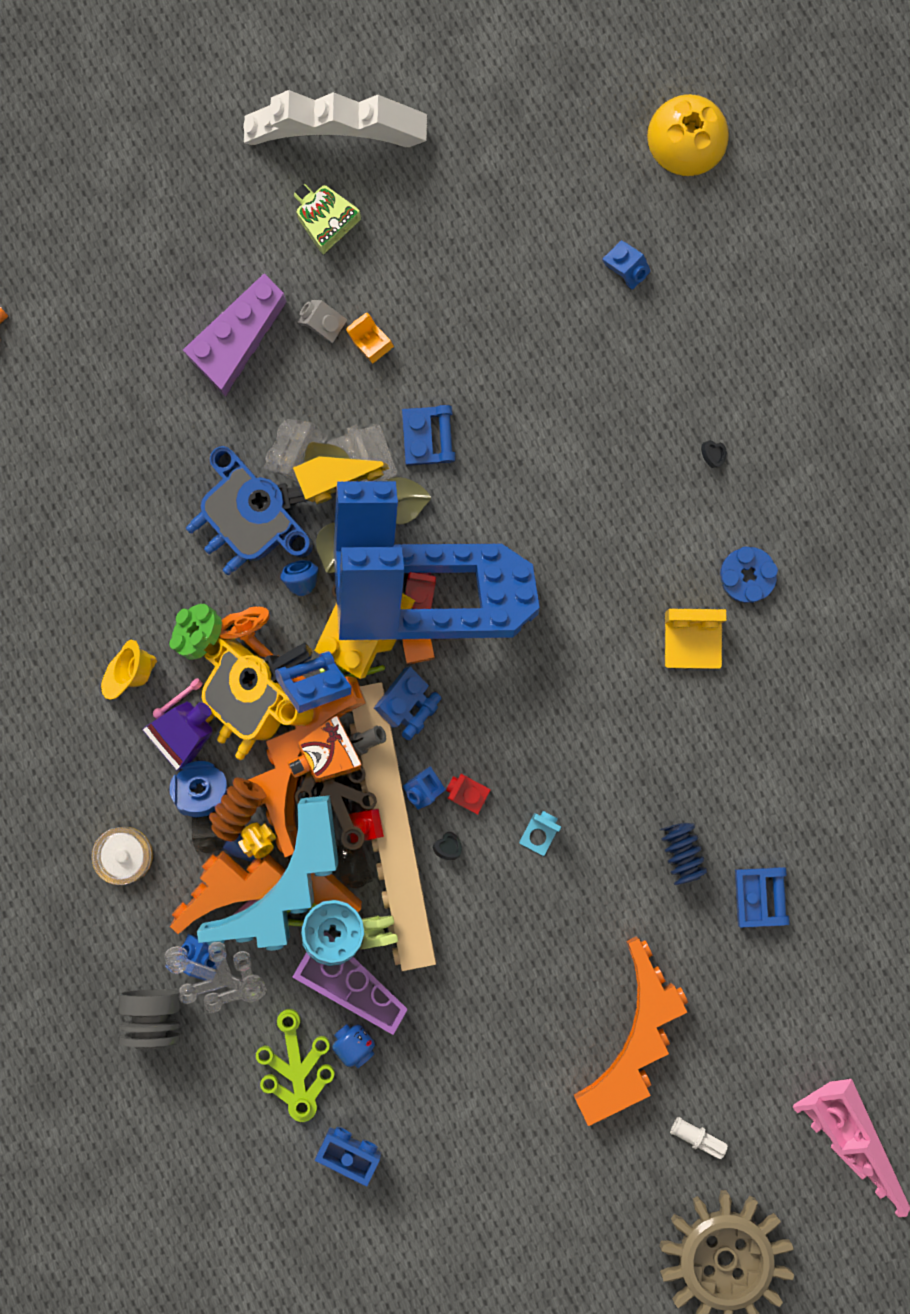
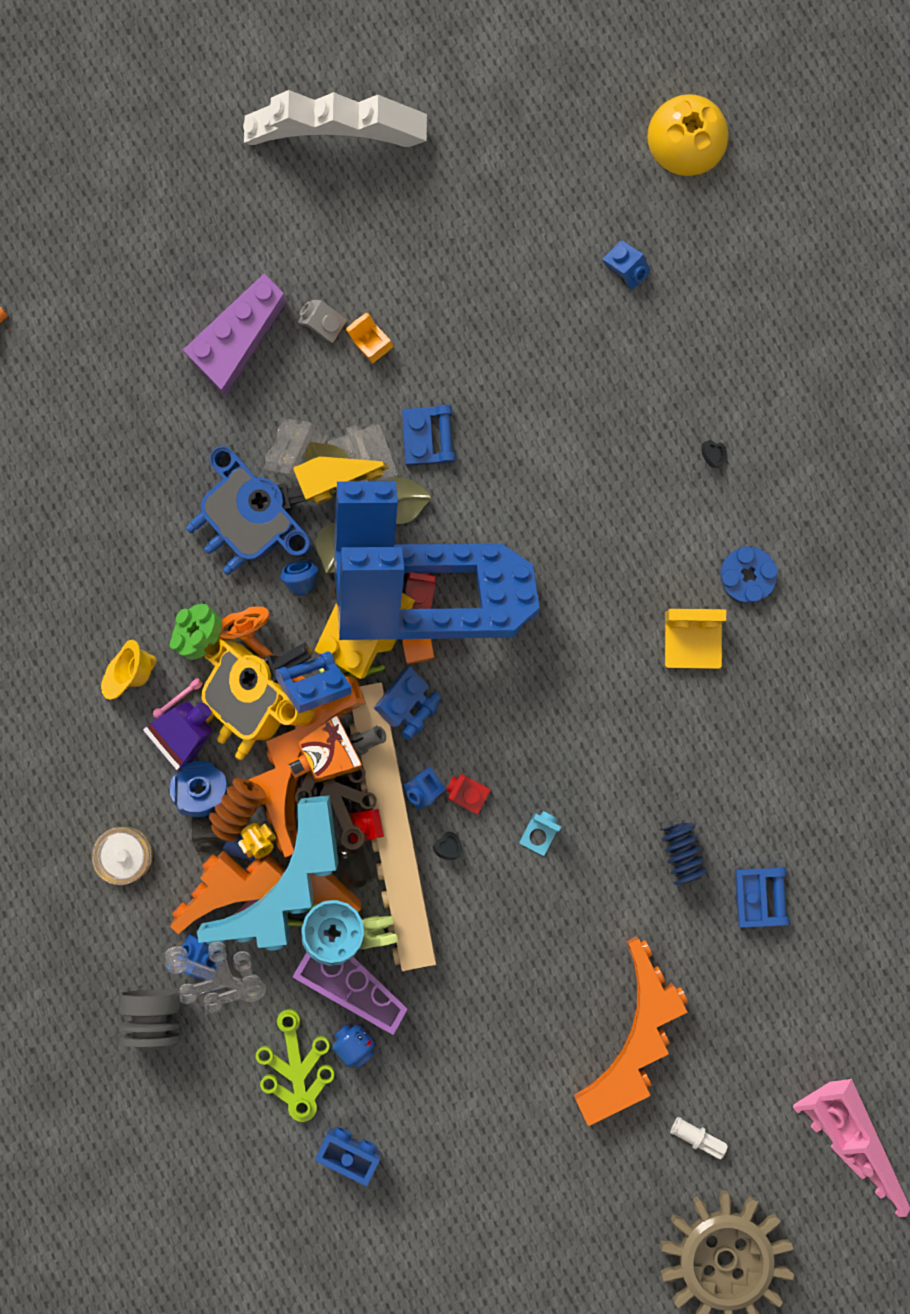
torso [294,184,361,255] -> none

